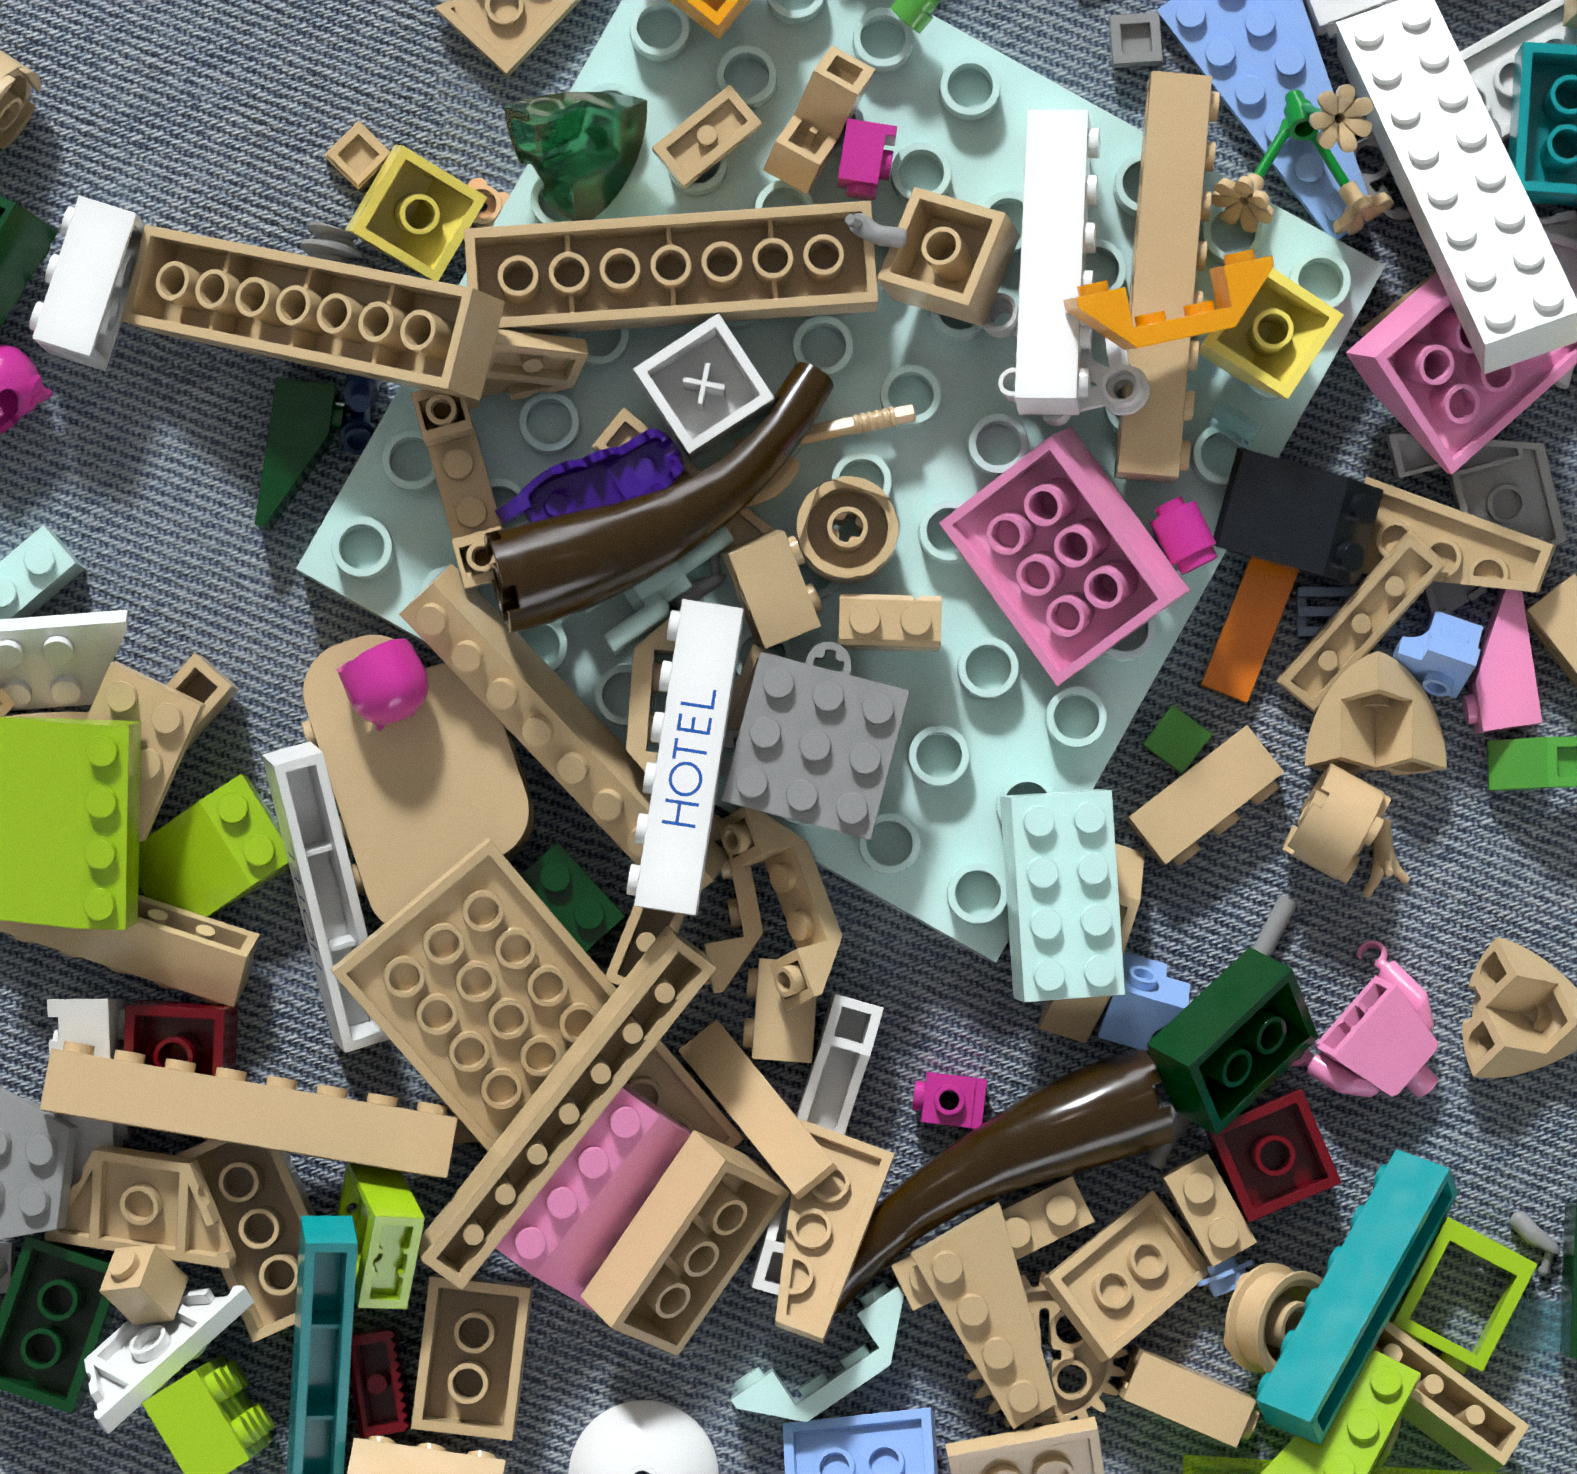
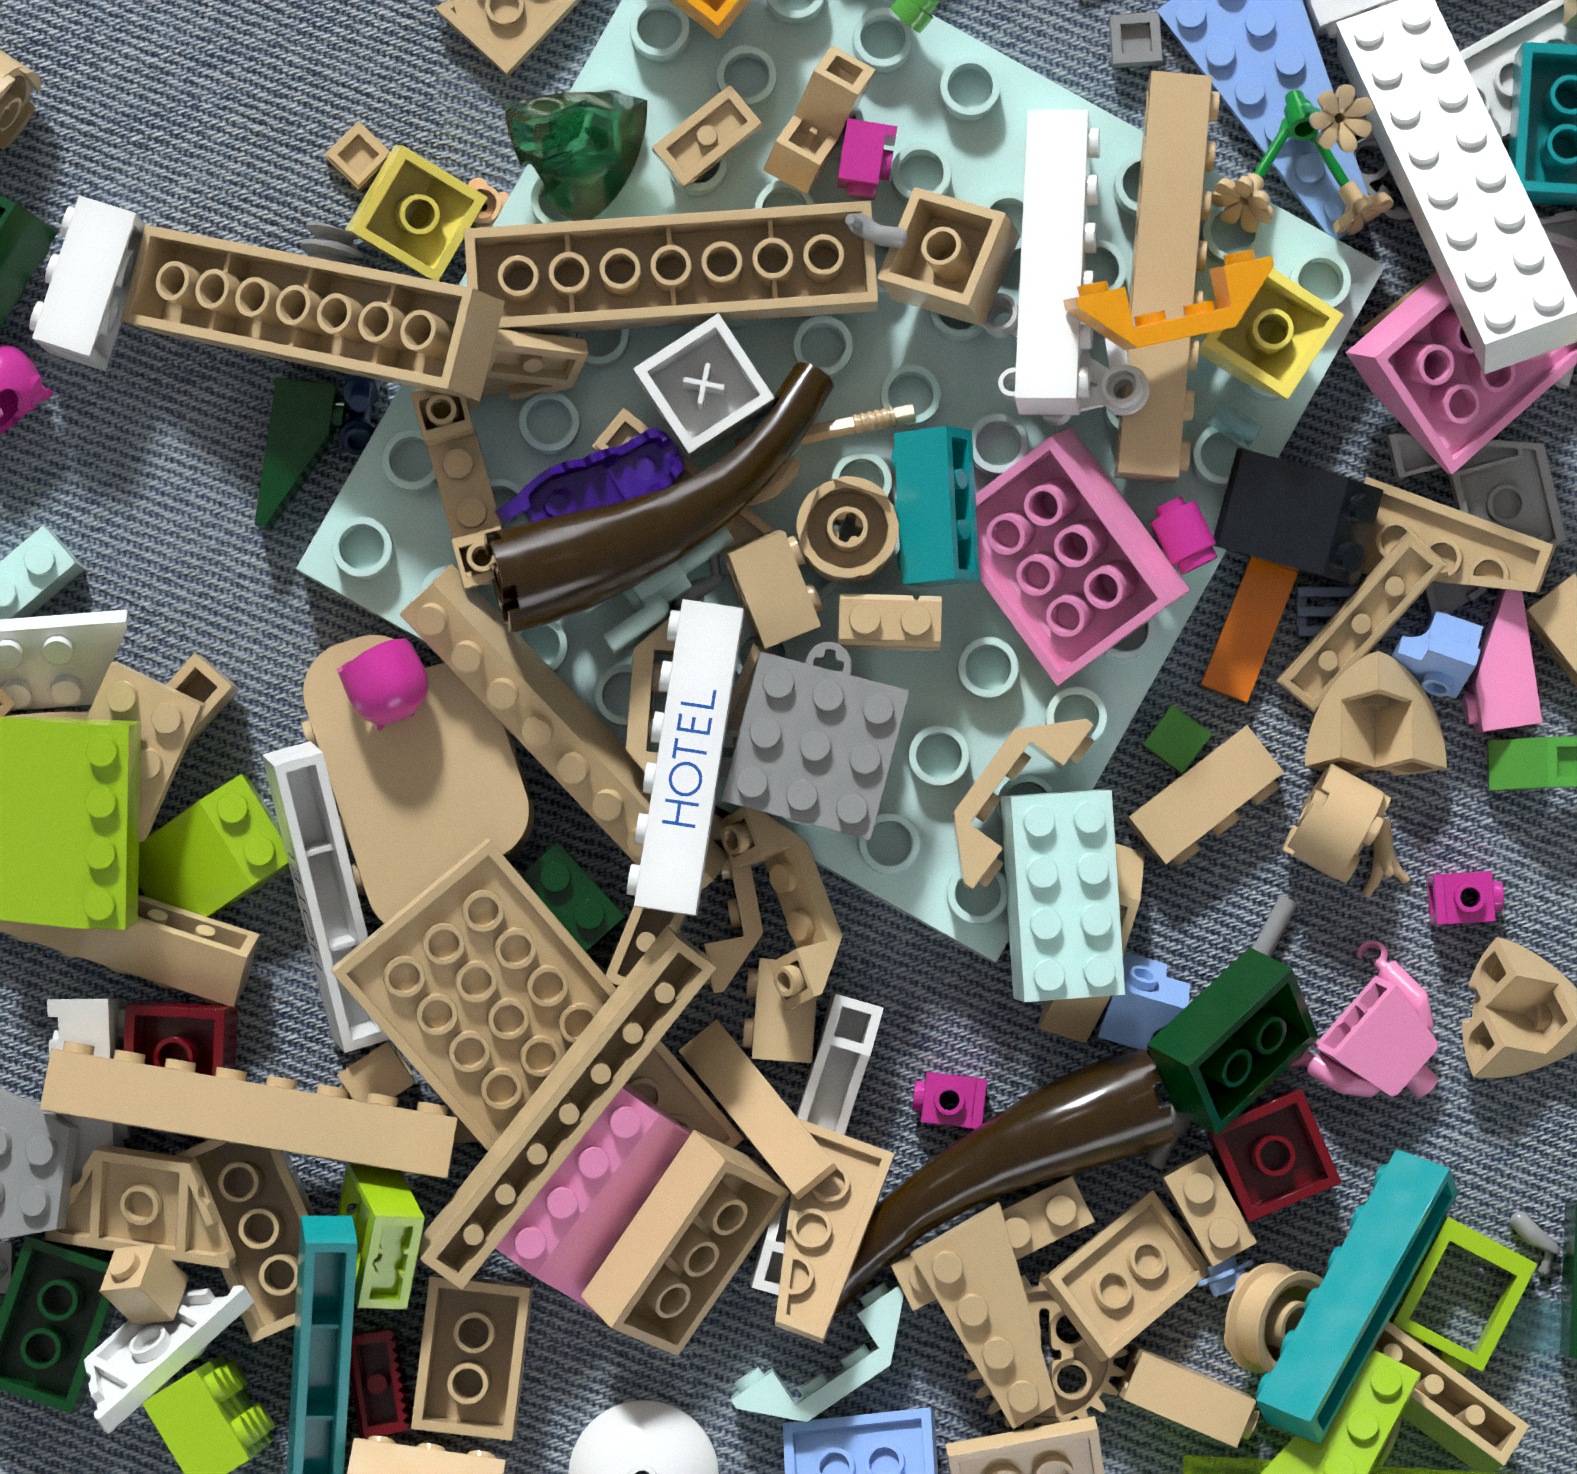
none -> tan brick [337,1041,419,1102]
none -> teal brick [892,426,980,588]
none -> tan slope [952,719,1094,891]
none -> dark pink brick [1426,871,1504,926]

